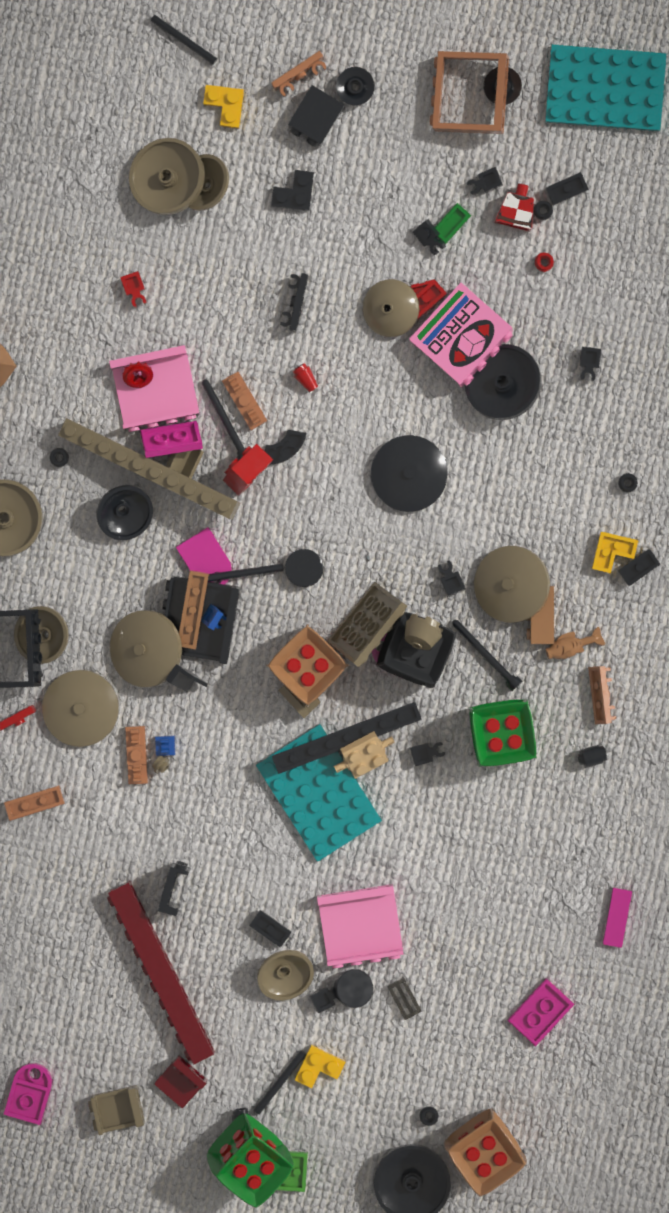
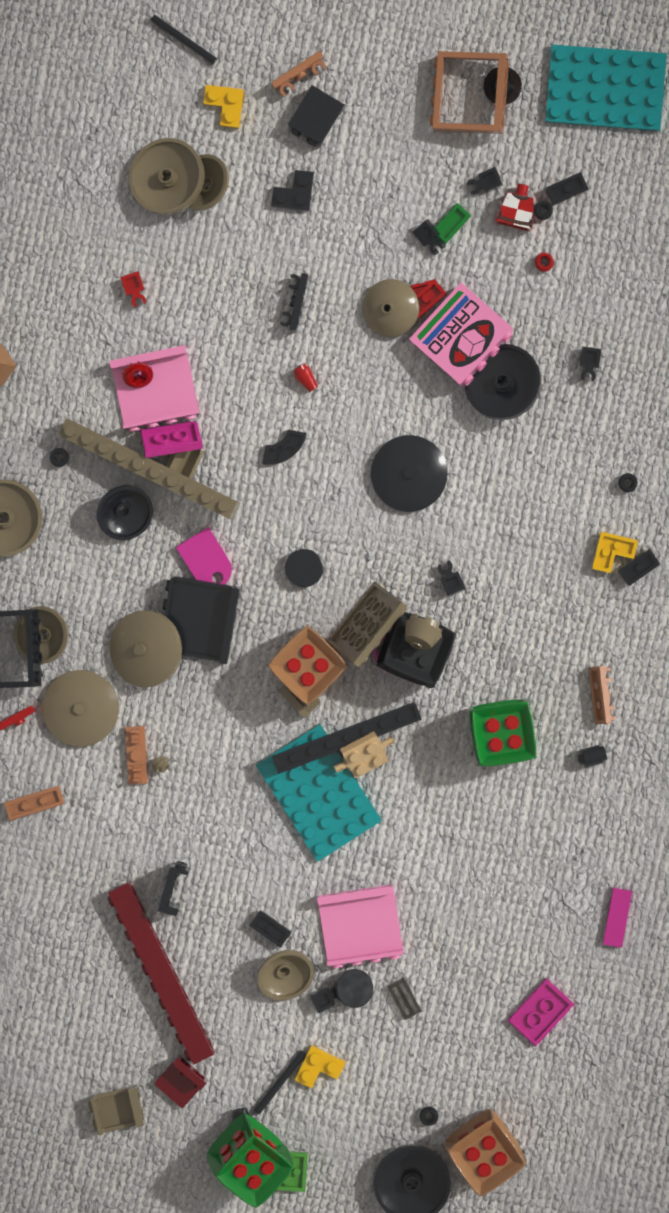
dark pink tile [3,1063,52,1125] -> none
blue tile [155,736,176,756] -> none
black panel [165,664,208,692] -> none
medium nougat plate [179,570,209,650] -> none
blue tile [201,604,227,630] -> none
black piece [202,379,246,460] -> none
black bar [208,564,284,582] -> none
nougat plate [222,372,267,431] -> none
red brick [223,444,273,496] -> none
black dish [336,67,375,106] -> none
black plate [410,742,445,766] -> none
black piece [452,619,522,691] -> none
dark tan dish [474,546,550,623] -> none
medium nougat brick [526,586,554,644] -> none
medium nougat animal [545,627,605,659] -> none

